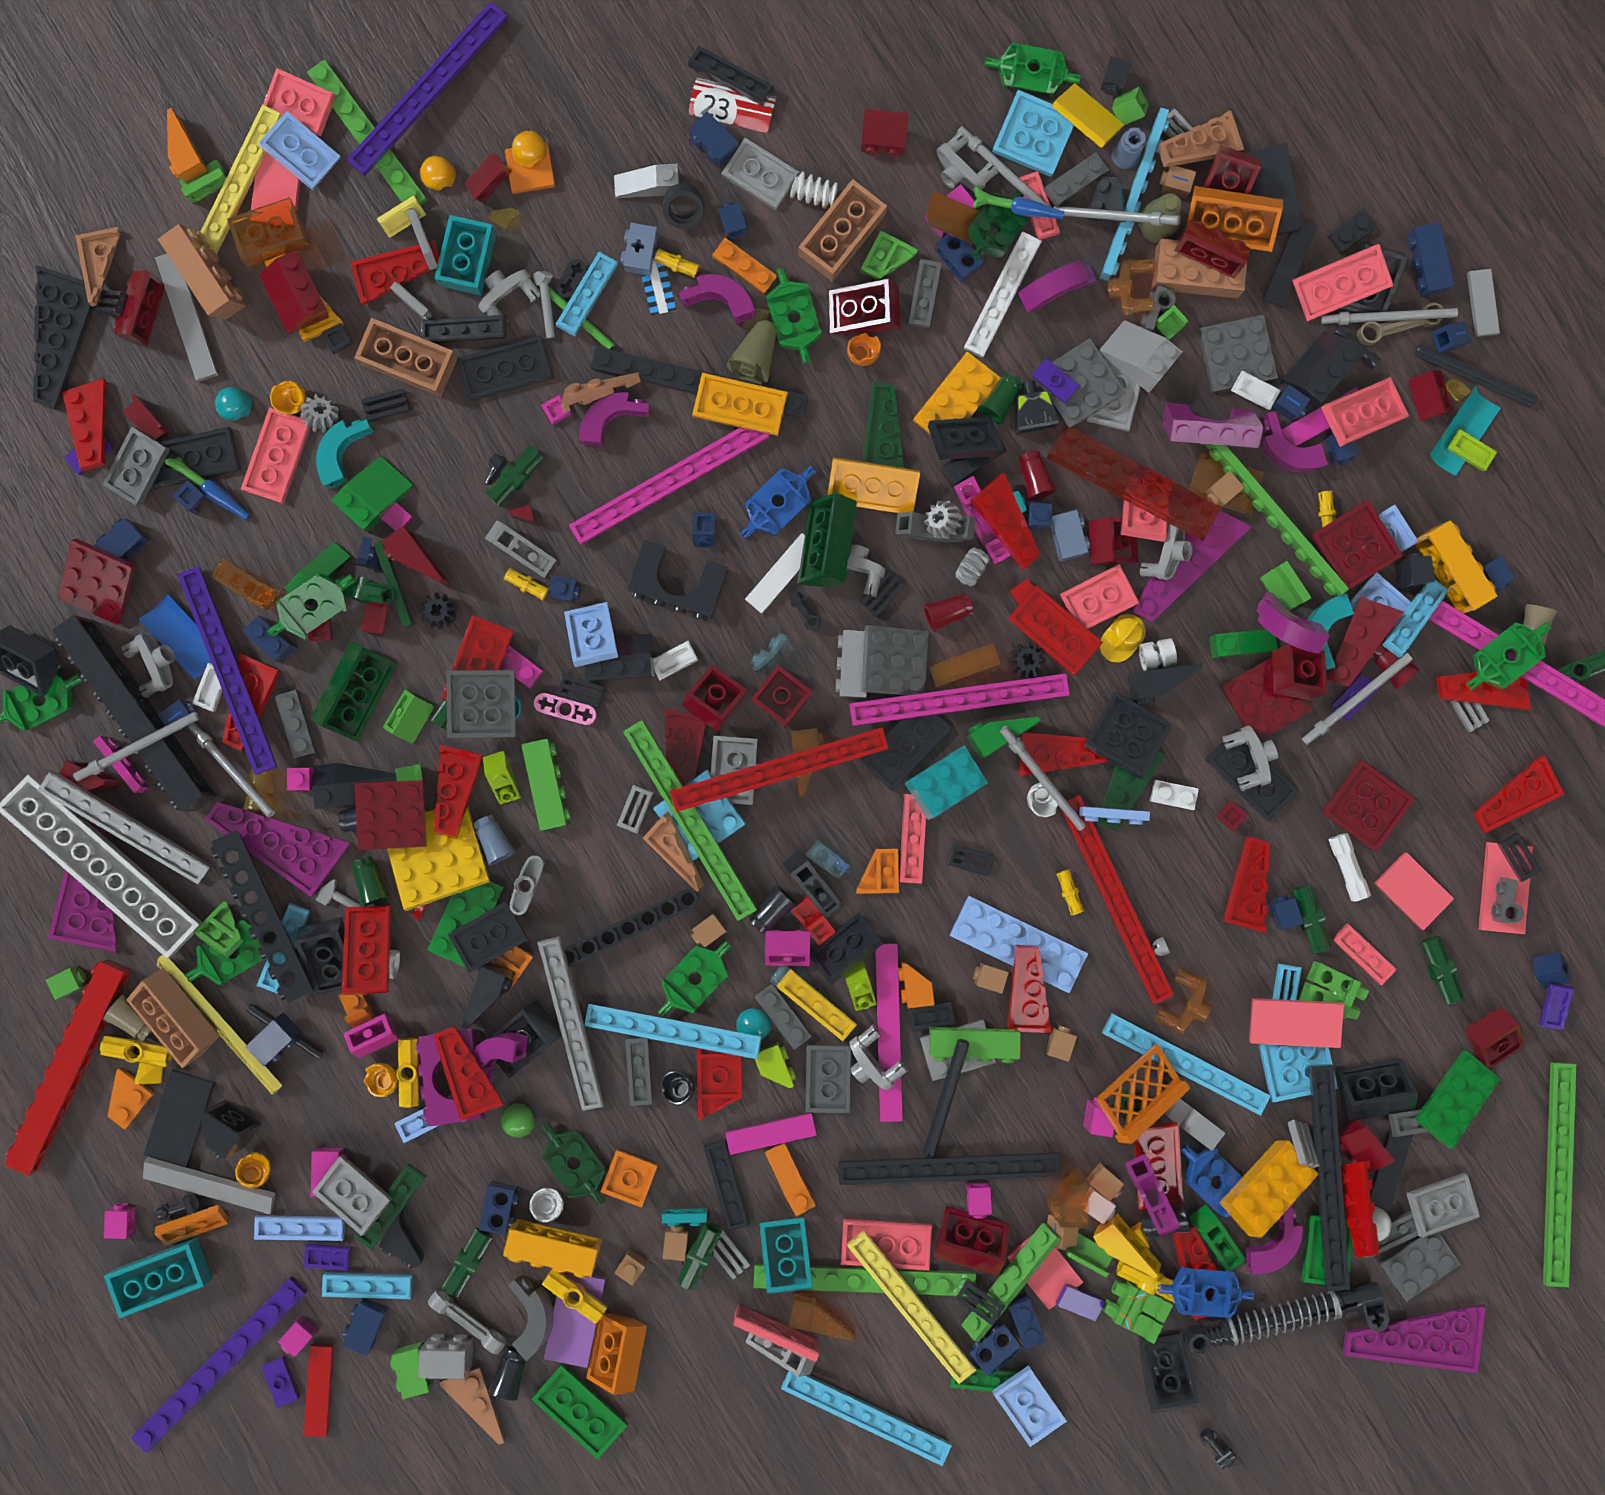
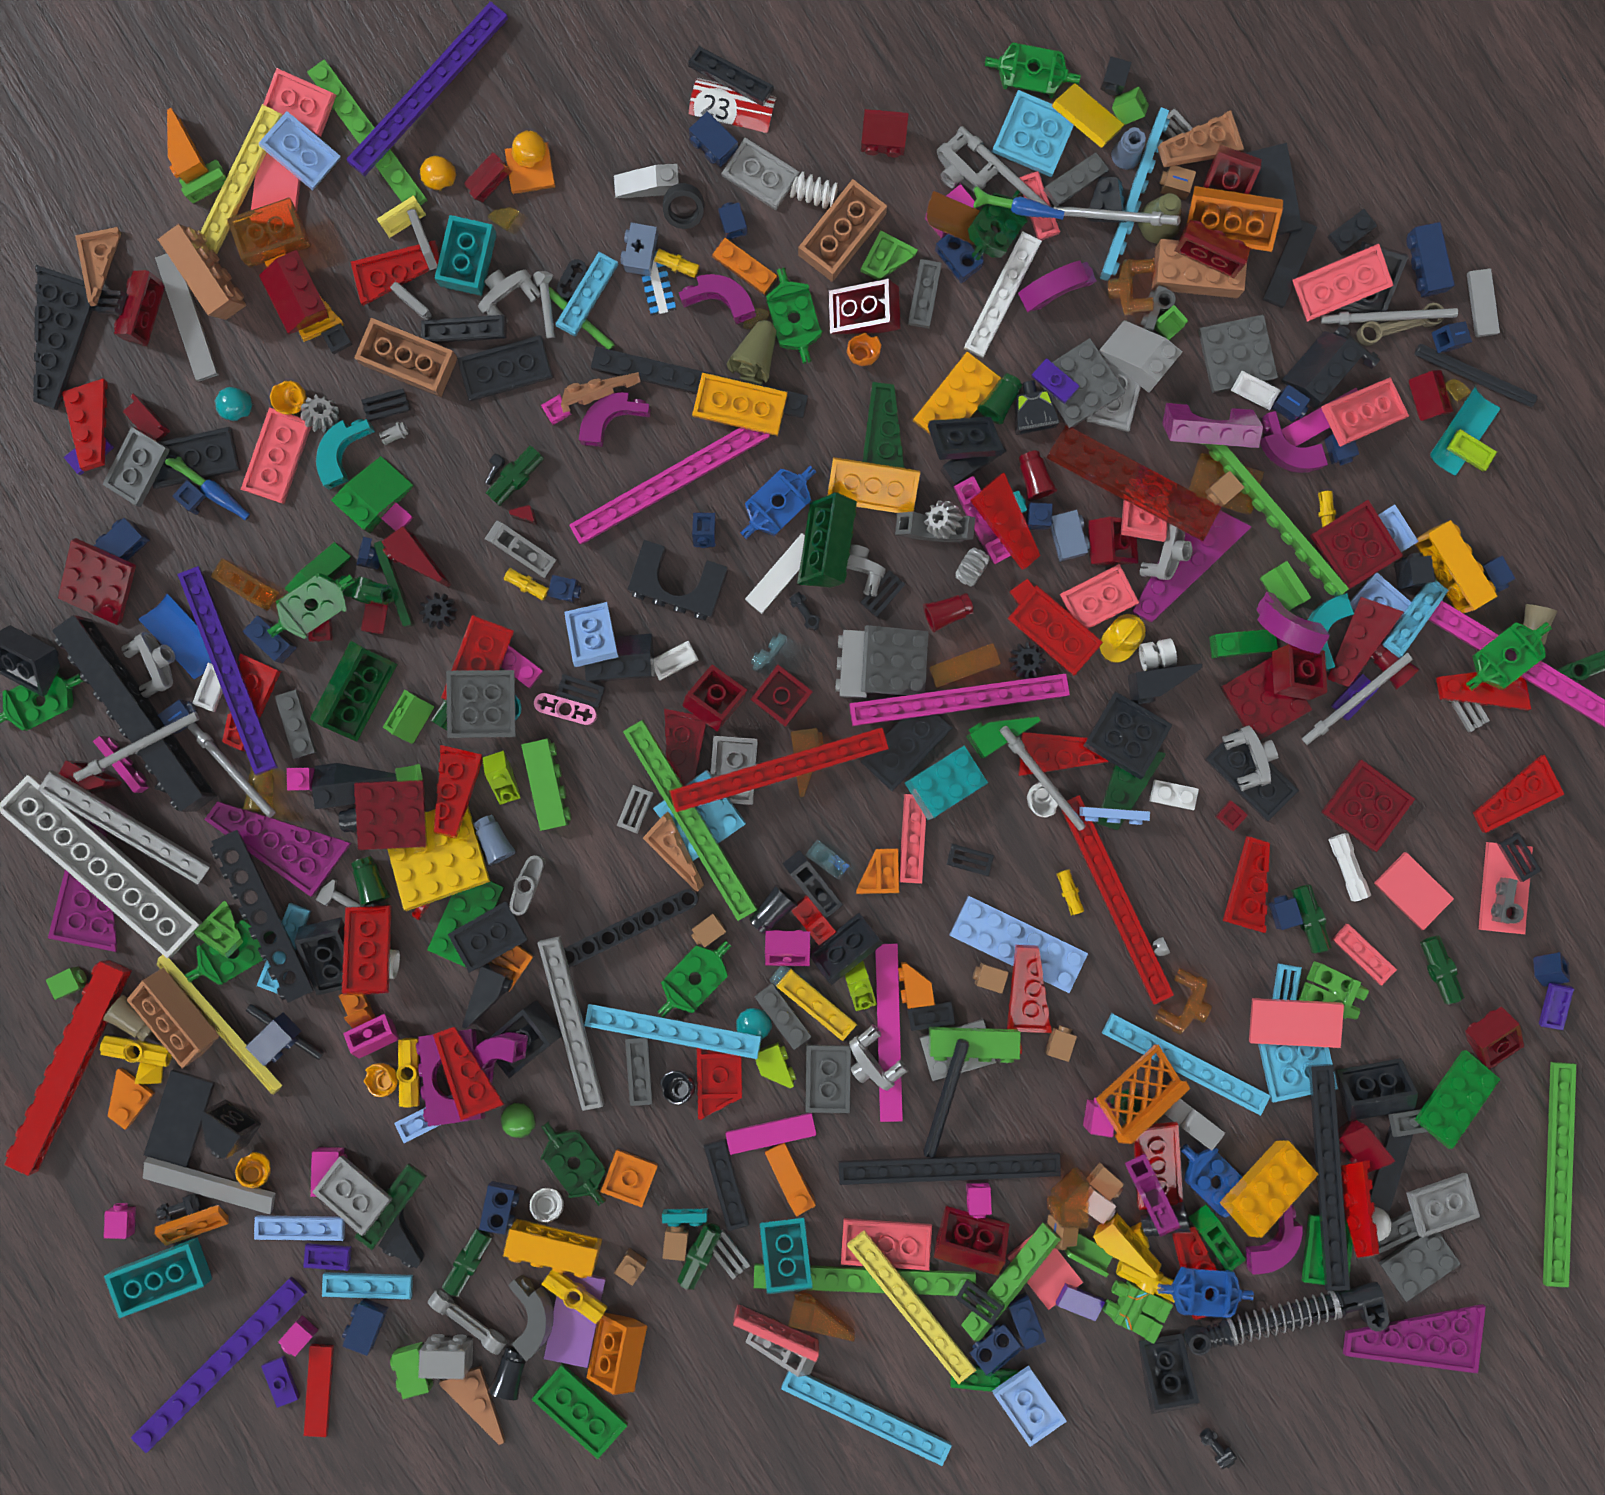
light grey tile [1288,1120,1320,1168] -> none
none -> light grey pin [379,422,409,445]

